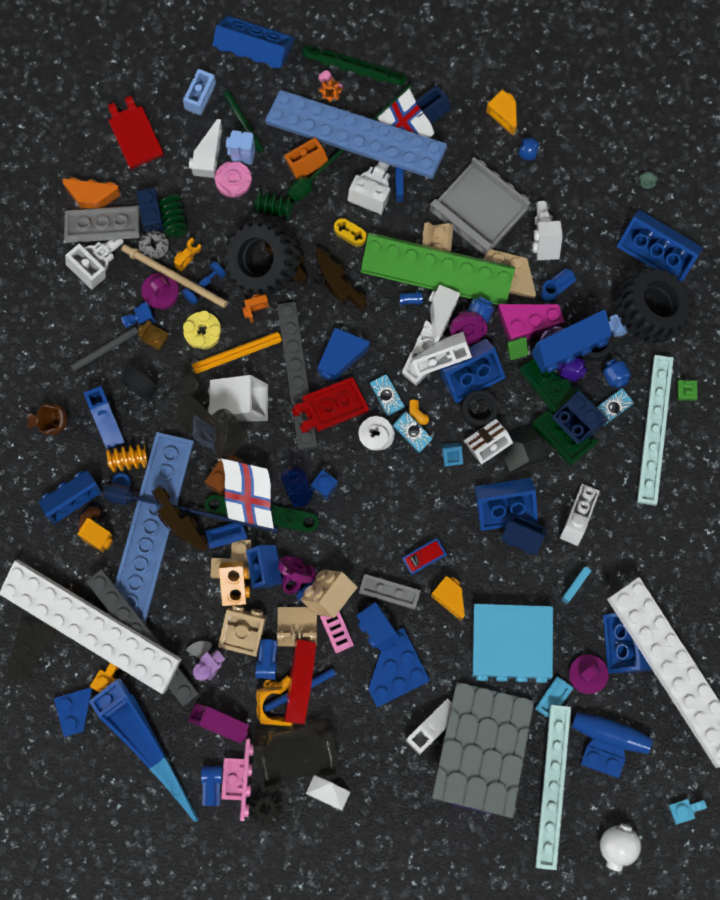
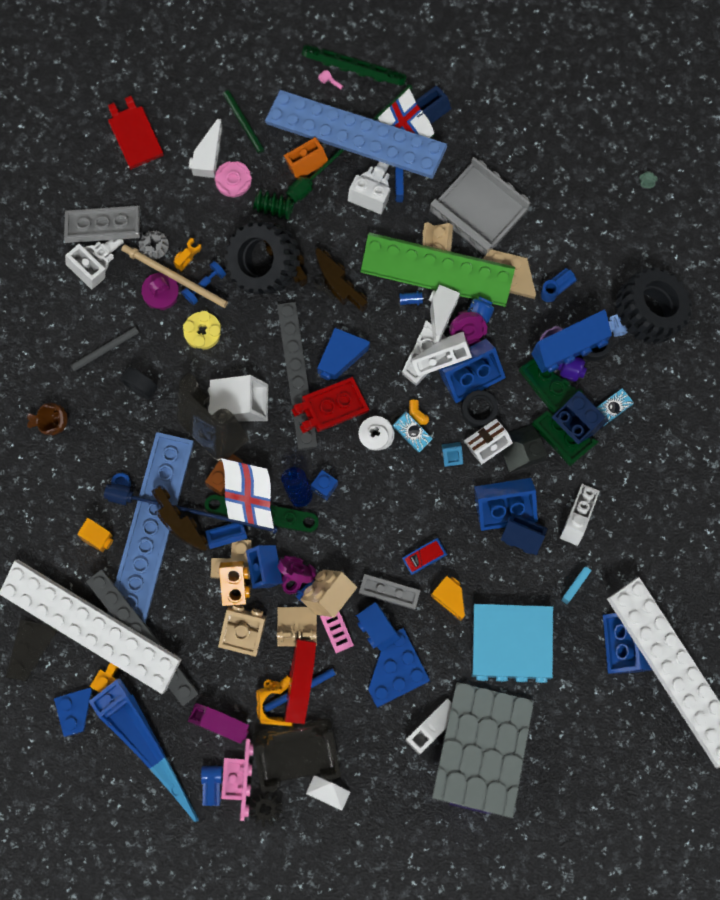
blue slope [38,470,102,524] -> none
orange slope [63,177,121,209] -> none
dark orange arm [78,506,101,531] -> none
blue slope [83,386,125,449] -> none
light orange piece [106,444,148,472] -> none
blue piece [121,302,156,328] -> none
dark blue brick [136,188,164,233] -> none
pearl gold bracket [138,320,169,351] -> none
dark green piece [159,195,188,238] -> none
light blue brick [183,69,216,115] -> none
light grey tile [186,641,213,660] -> none
light orange axle [192,332,282,374] -> none
lavender hips [193,650,225,681] -> none
blue slope [212,15,295,68] -> none
light blue brick [226,130,255,165] -> none
orange bracket [242,294,269,323] -> none
blue piece [255,639,277,680] -> none
orange gear [319,78,343,102] -> none
yellow beam [334,219,366,247] -> none
tile [370,374,405,416] -> none
light orange slope [486,89,517,135] -> none
dark pink wedge [497,304,565,342] -> none
bright green slope [506,337,528,360] -> none
blue piece [518,138,540,161] -> none
white brick [532,201,563,260] -> none
medium azure tile [535,676,574,719] -> none
light aqua plate [535,705,571,870] -> none
magenta tile [569,655,609,694] -> none
blue plate [572,712,653,778] -> none
white brick [600,824,641,871] -> none
blue head [603,359,631,389] -> none
blue slope [616,210,703,282] -> none
light aqua plate [637,355,673,506] -> none
medium azure plate [668,799,707,825] -> none
bright green tile [677,380,698,401] -> none

